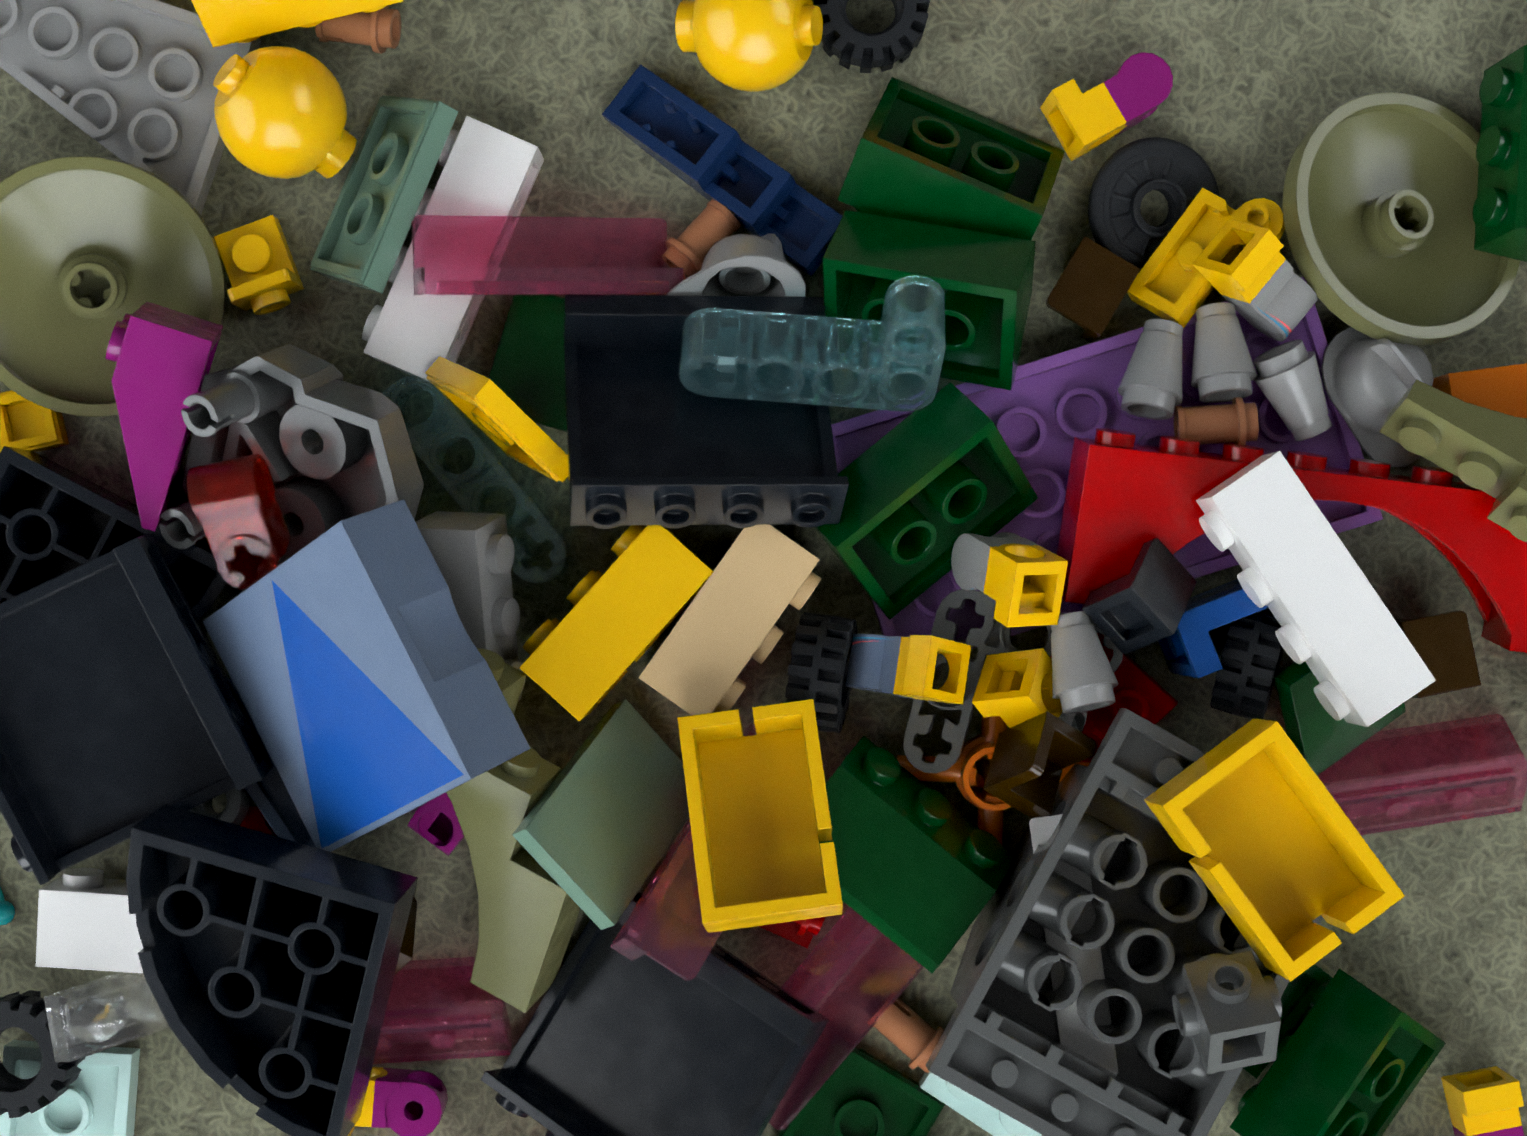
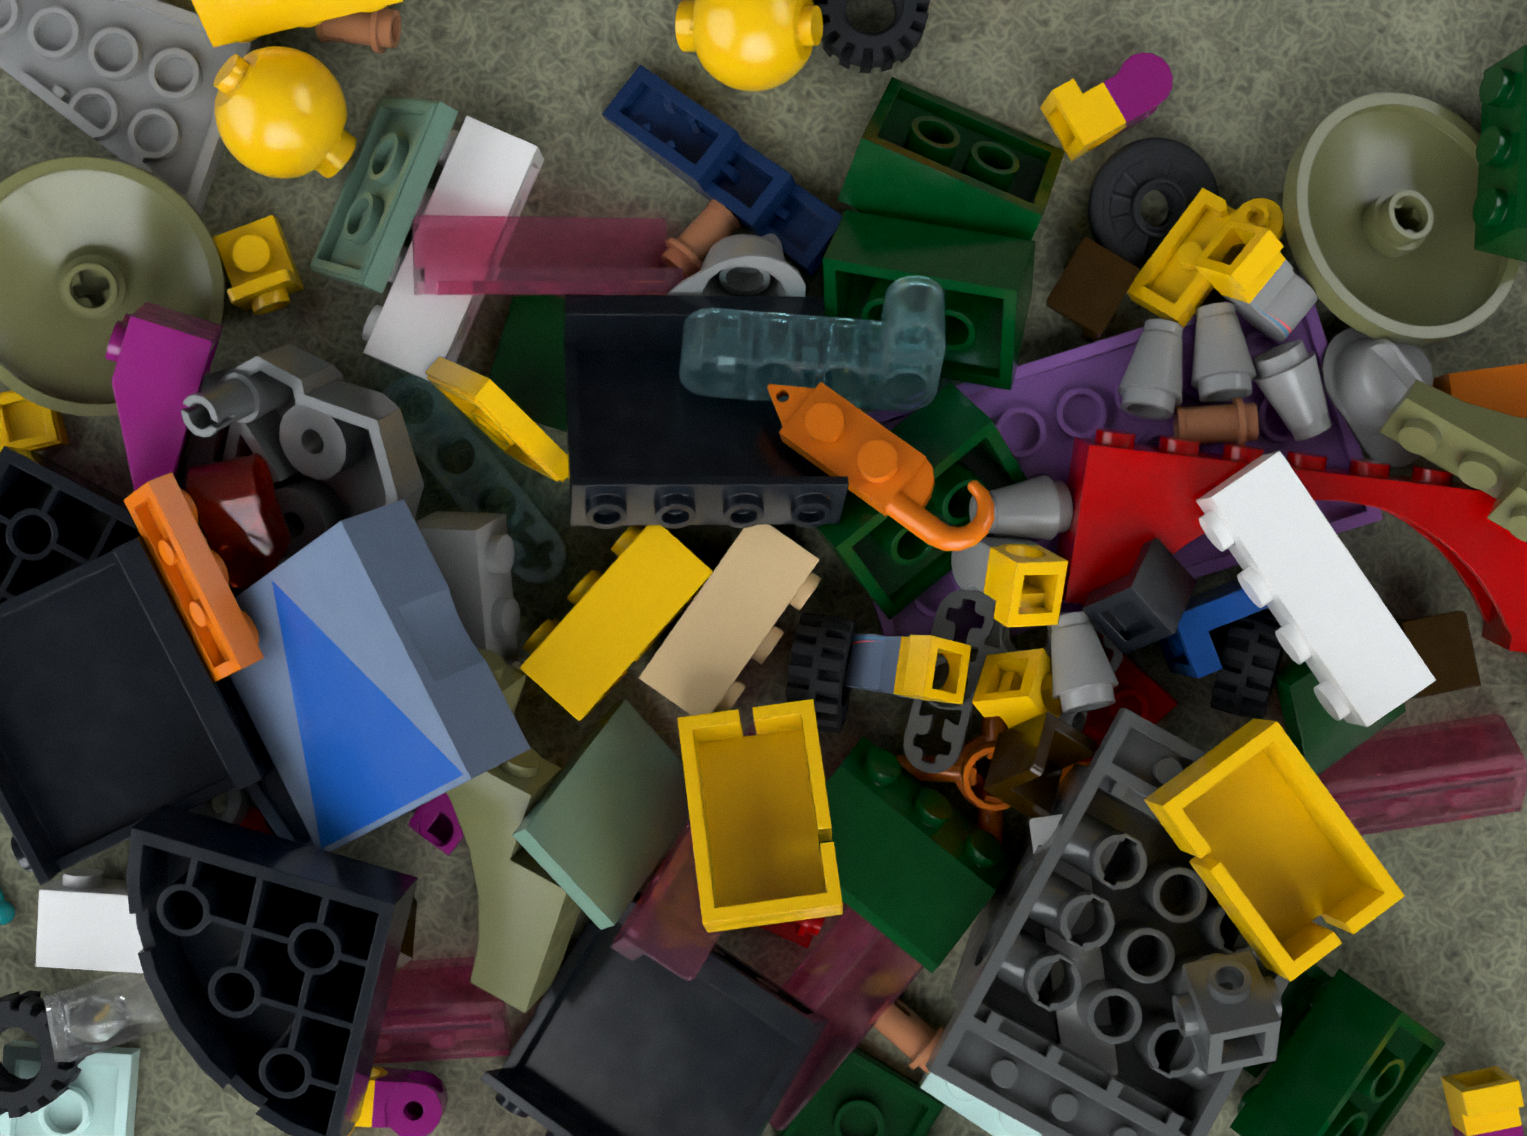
none -> orange plate [123,472,264,682]
none -> orange plate [767,382,995,551]
none -> light grey cone [969,475,1073,540]

